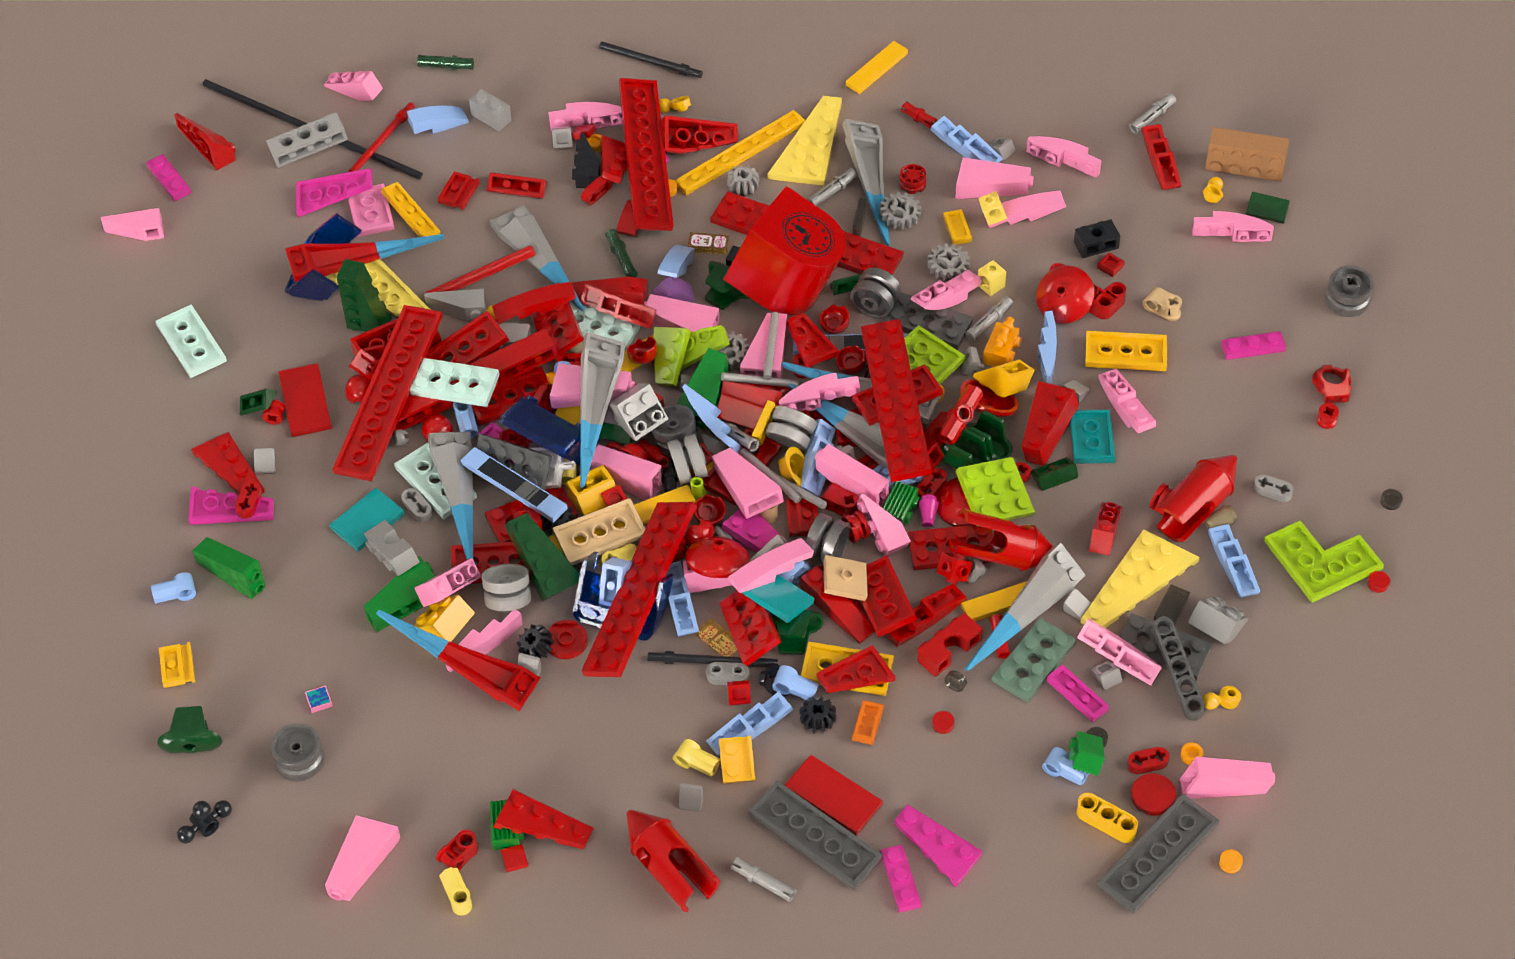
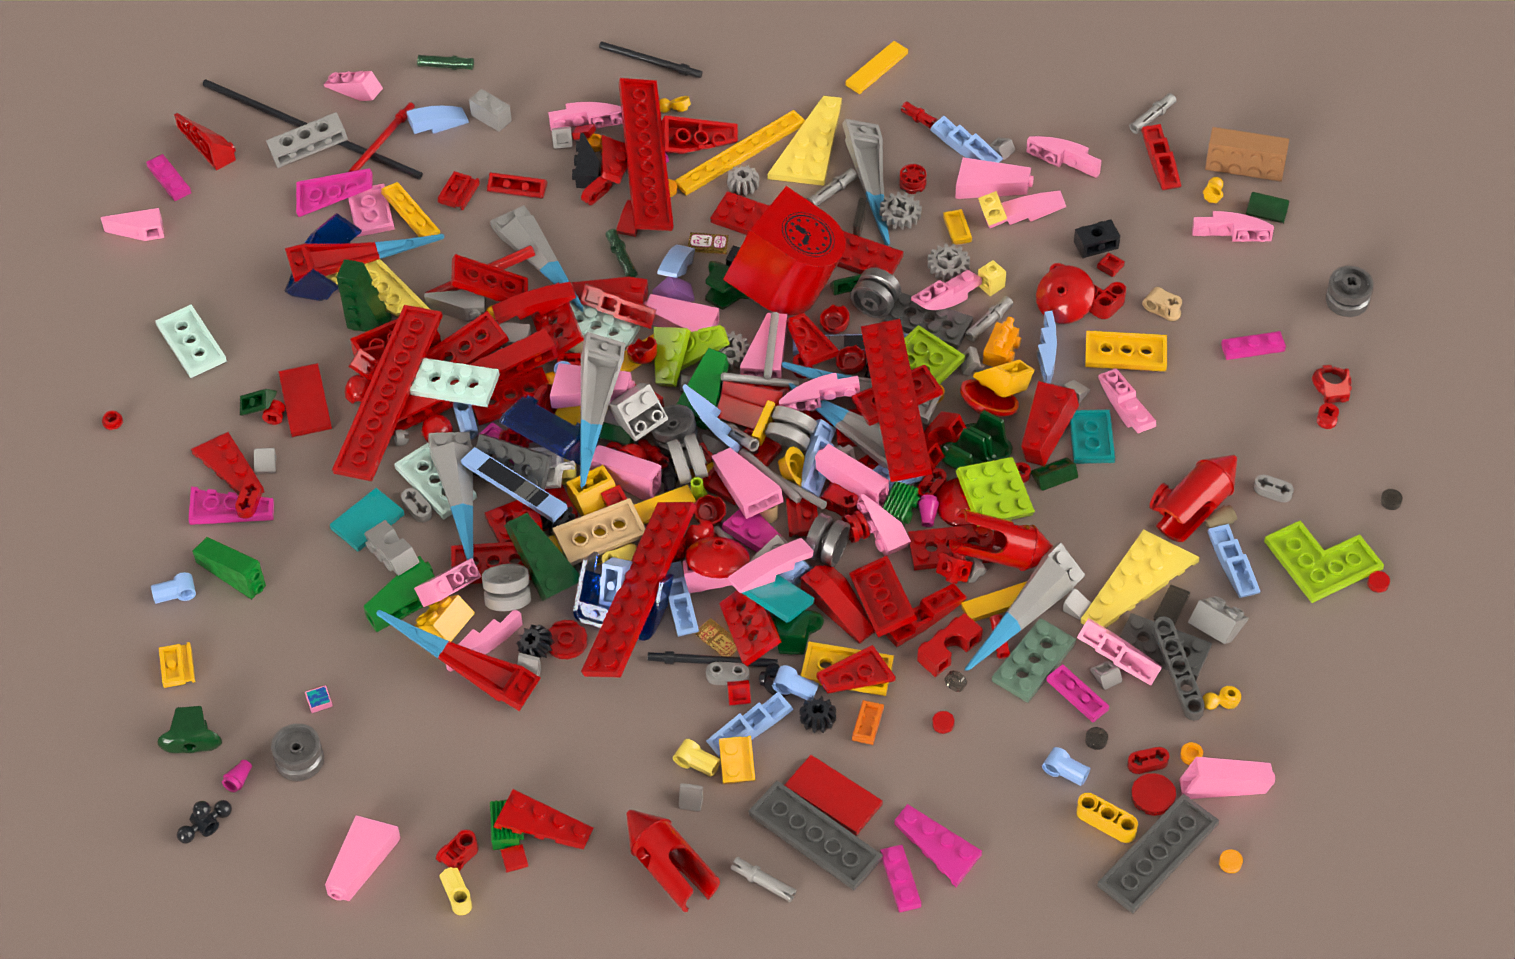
tan plate [823,555,867,601] -> none
red piece [938,384,983,445] -> none
green brick [1068,731,1105,776] -> none
red slope [1089,502,1123,556] -> none
none -> red plate [102,410,123,430]
none -> dark pink cone [222,759,252,792]
none -> red plate [451,254,528,302]

